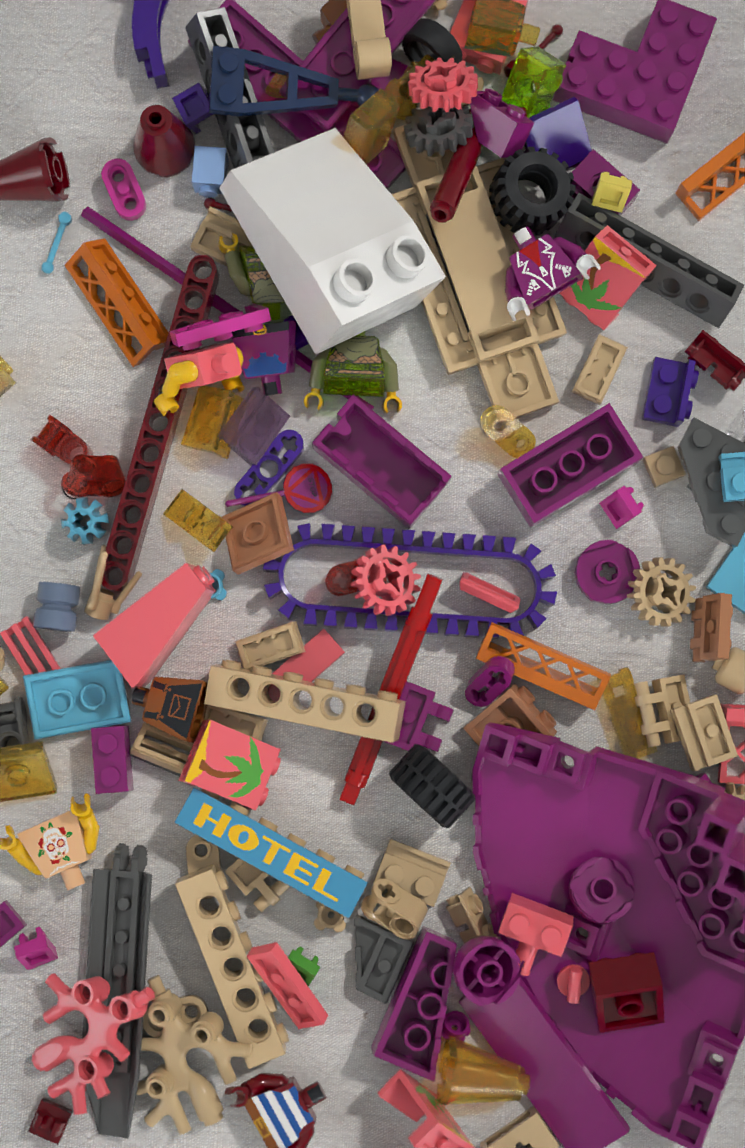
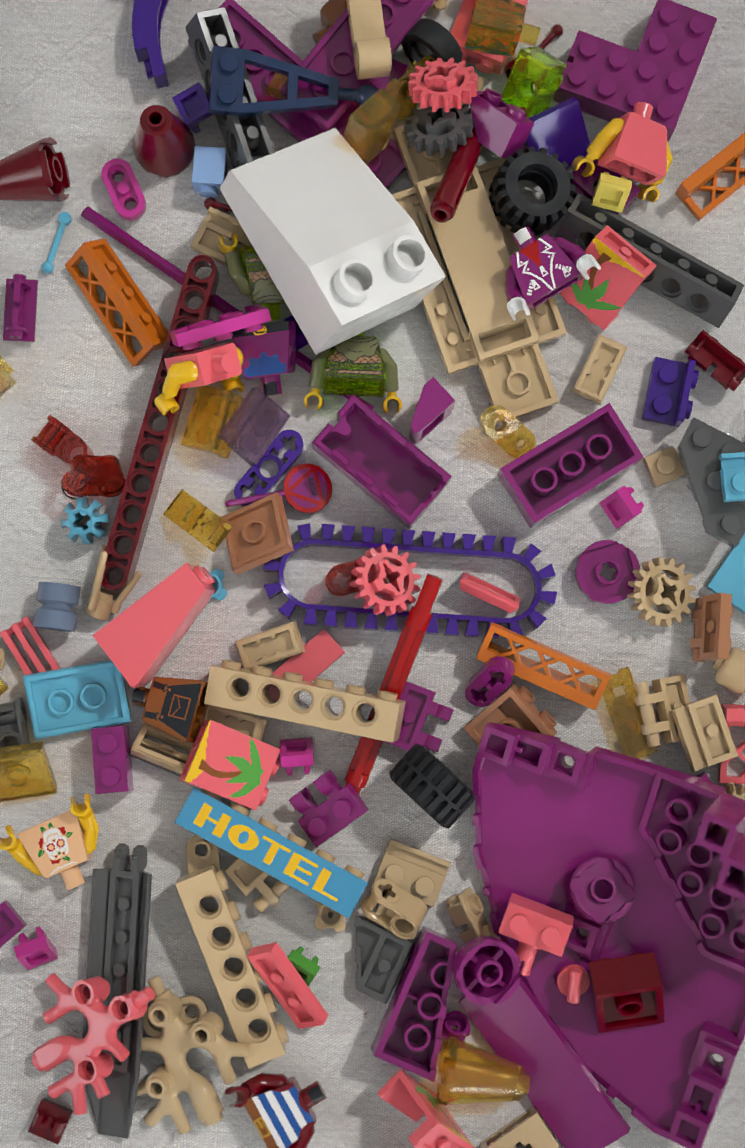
none -> magenta hinge [3,274,38,342]
none -> dark pink tile [280,737,314,776]
none -> magenta plate [289,769,369,848]
none -> magenta tile [409,377,455,444]
none -> coral torso [572,102,673,202]

